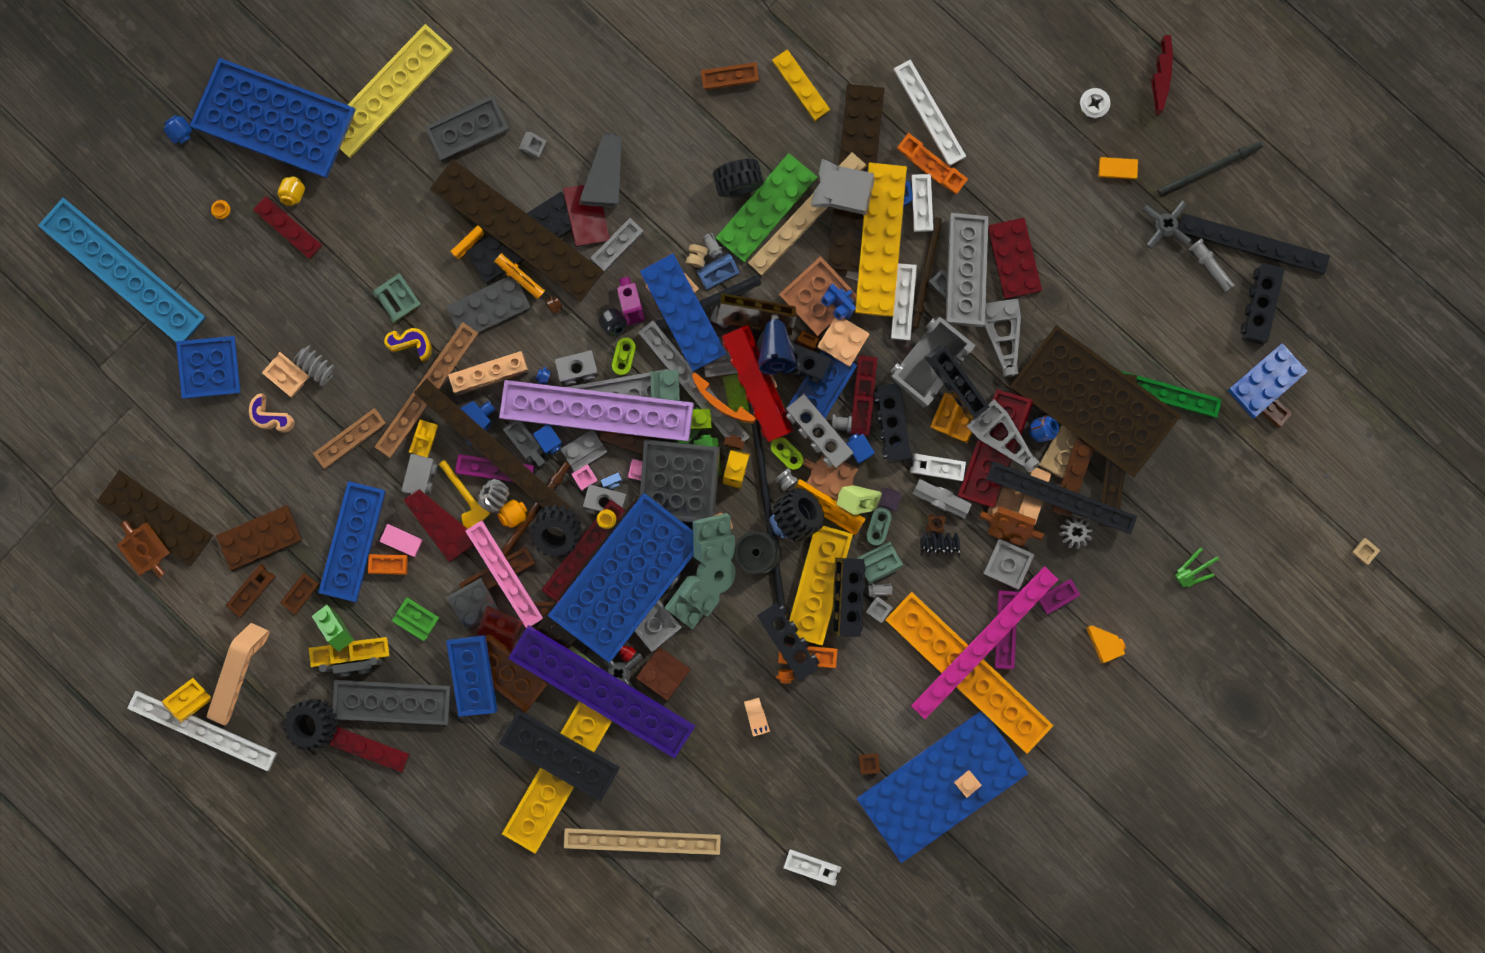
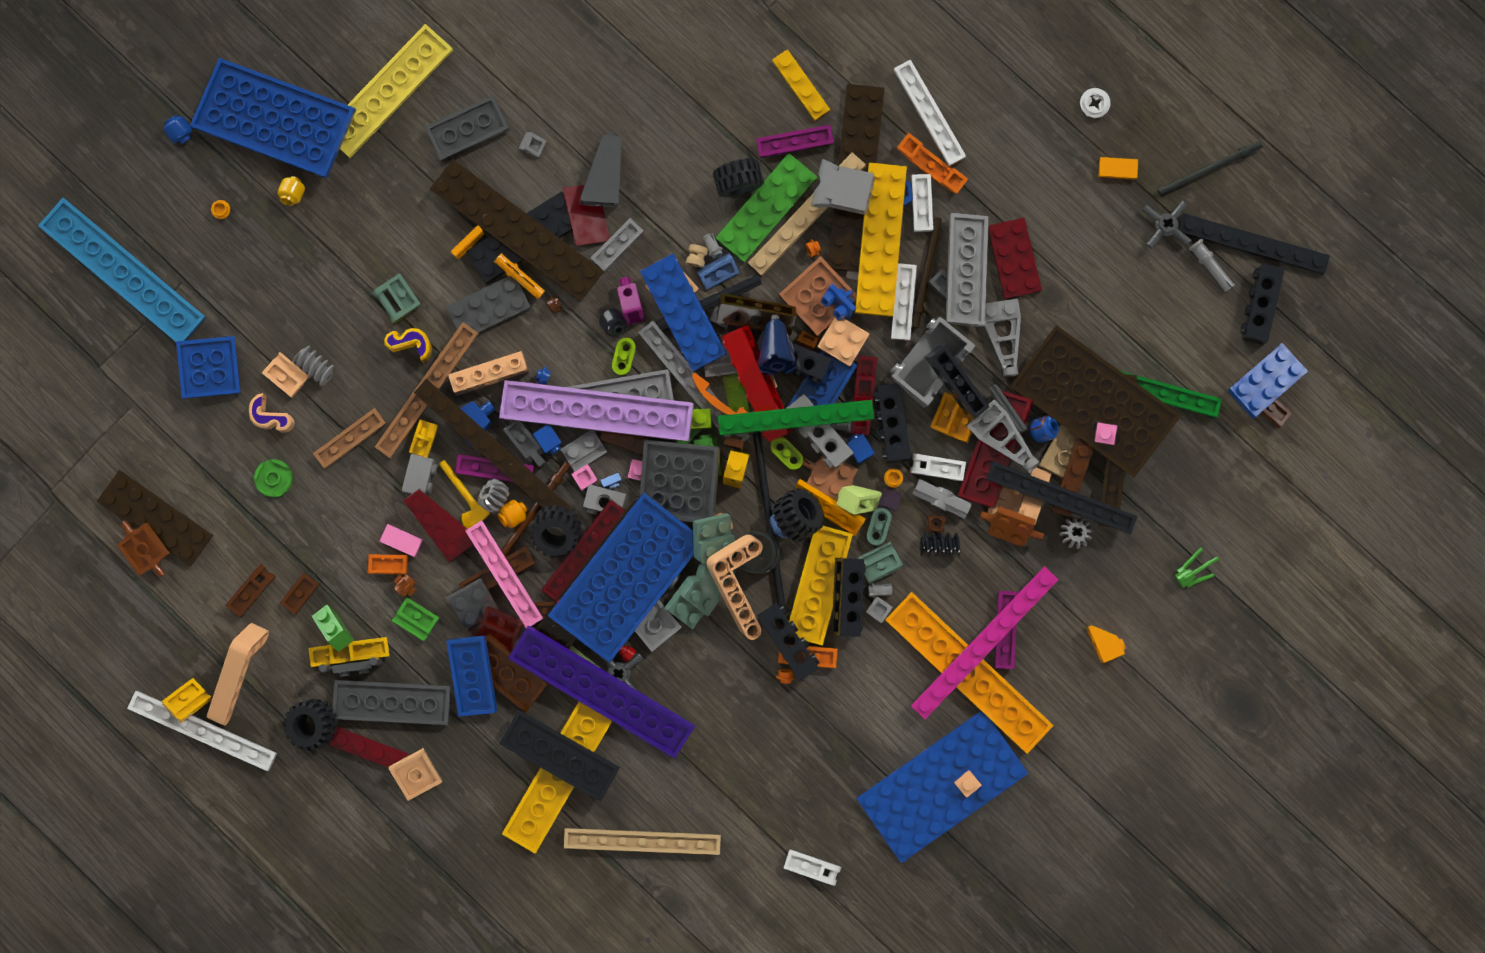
reddish brown plate [216,505,303,571] -> none
dark red plate [253,196,323,260] -> none
blue plate [318,481,386,602] -> none
light grey brick [555,350,598,386] -> none
yellow plate [597,509,616,529] -> none
copper slope [636,647,691,701] -> none
sand green plate [651,370,680,401] -> none
dark orange plate [701,62,759,90] -> none
light nougat leg [744,698,770,737] -> none
light grey wheel [774,468,798,492] -> none
reddish brown plate [859,753,880,775] -> none
light grey plate [983,539,1034,590] -> none
magenta plate [1039,579,1080,615] -> none
dark red slope [1151,35,1173,116] -> none
tan plate [1351,538,1380,565] -> none
none -> bright green tile [254,459,293,498]
none -> light nougat plate [389,748,442,801]
none -> dark orange gear [393,574,417,597]
none -> light nougat beam [706,535,763,640]
none -> green plate [718,400,874,436]
none -> magenta plate [756,125,834,158]
none -> orange plate [805,239,821,258]
none -> light orange plate [884,468,903,488]
none -> dark grey axle [988,384,1027,434]
none -> bright pink plate [1095,423,1117,445]

